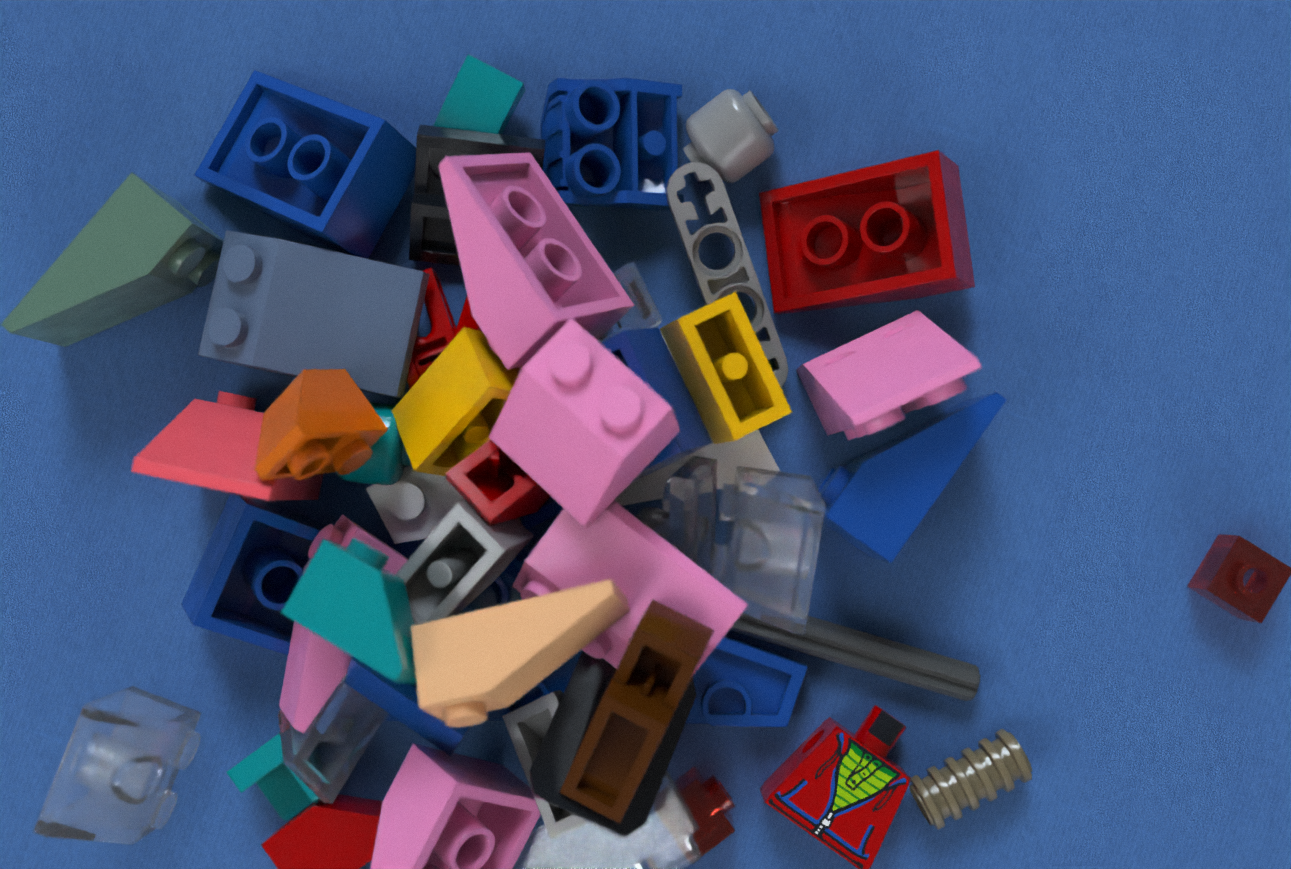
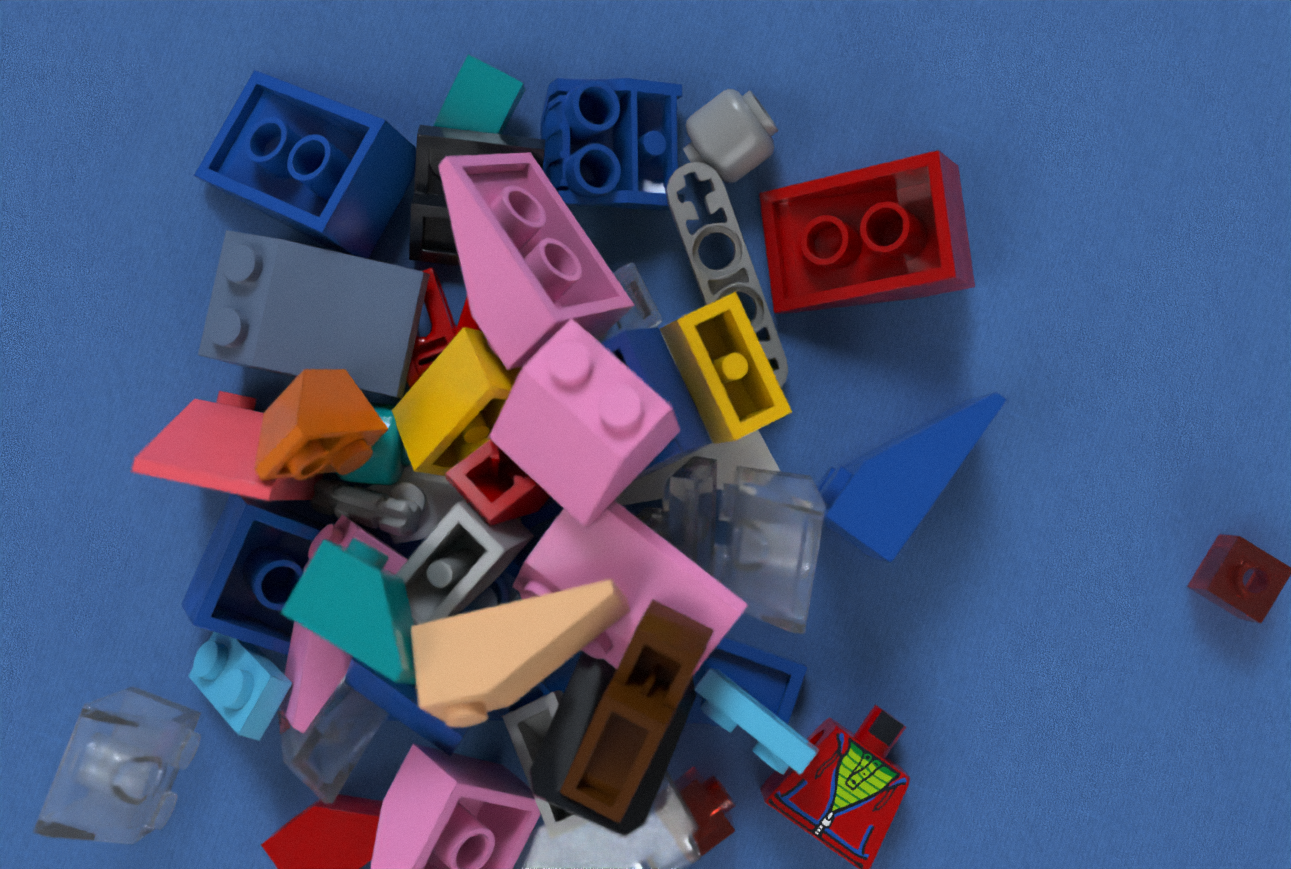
sand green slope [0,172,224,347] -> none
teal panel [226,725,338,821] -> none
dark grey axle [729,594,981,701] -> none
bright pink slope [796,310,982,441] -> none
dark tan piece [909,729,1032,830] -> none
none -> medium azure plate [188,632,292,741]
none -> light grey axle [310,479,422,536]
none -> medium azure plate [694,668,819,775]

